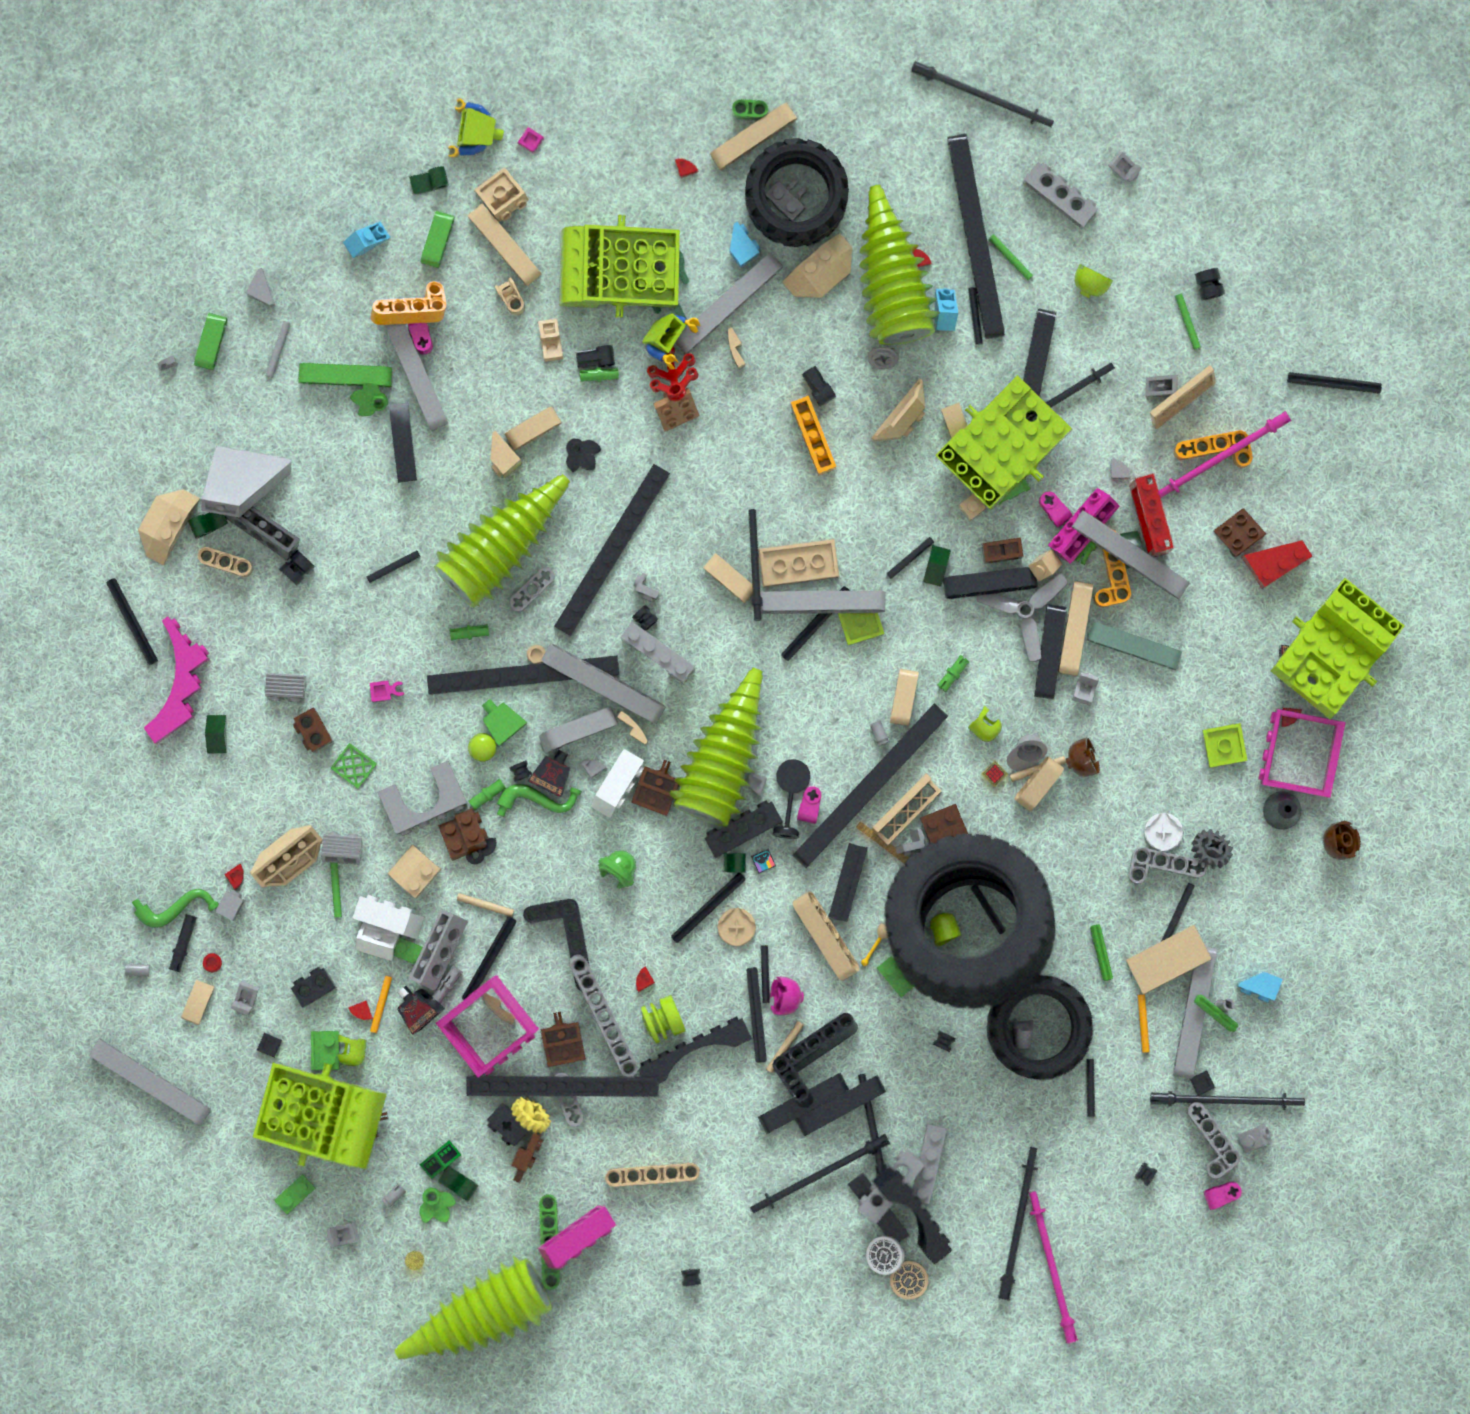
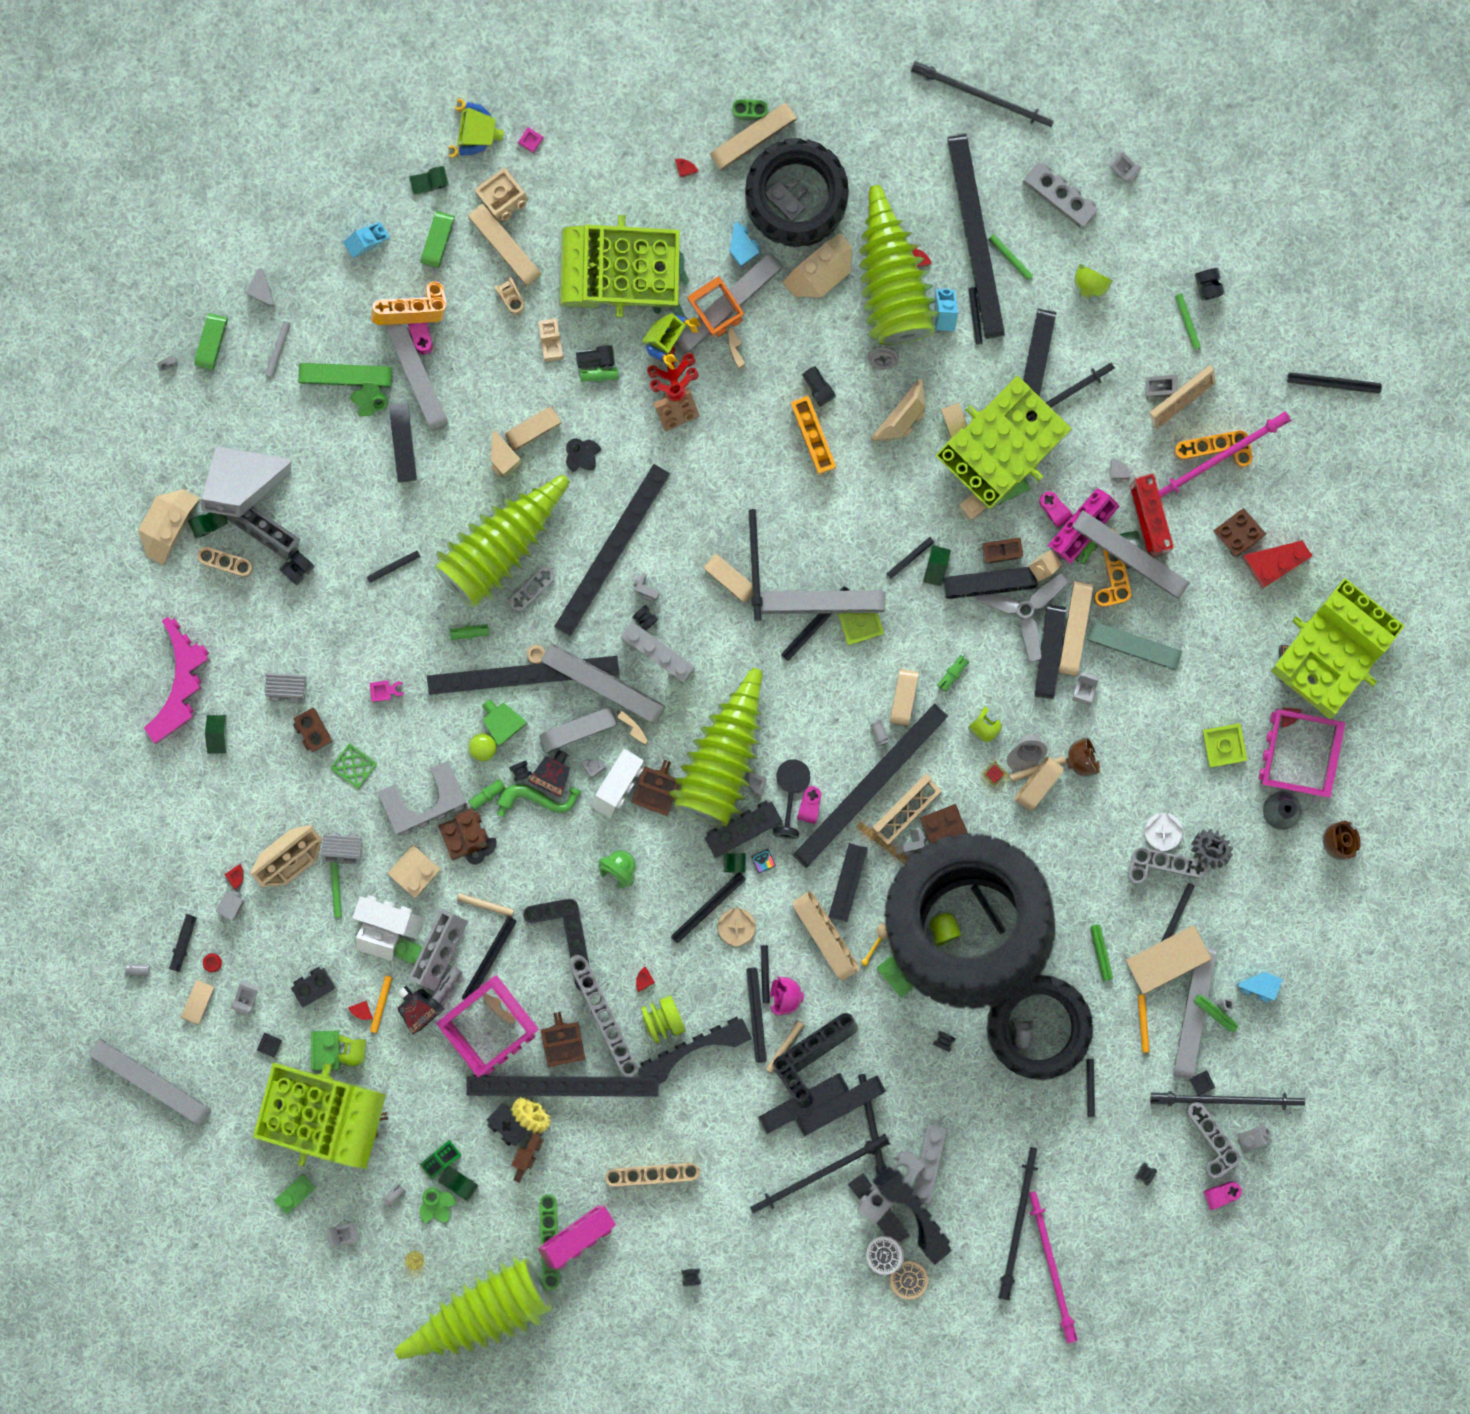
black axle [106,578,158,665] -> none
bright green animal [132,889,219,928] -> none
light grey beam [555,1072,583,1126] -> none
tan tile [758,539,839,587] -> none
none -> orange window [687,276,744,338]

